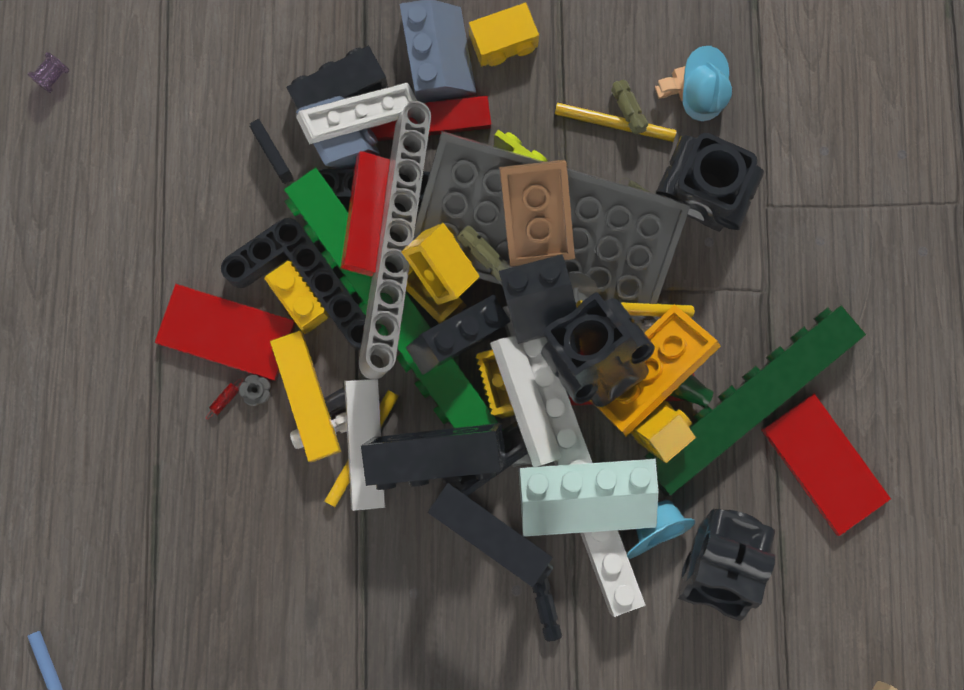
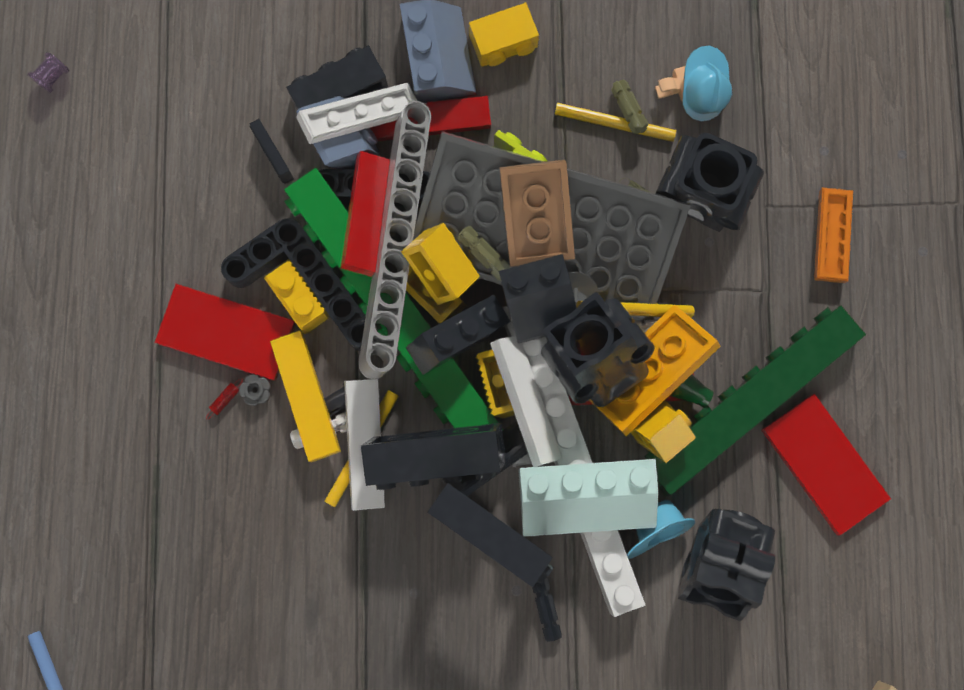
none -> orange plate [814,187,853,283]

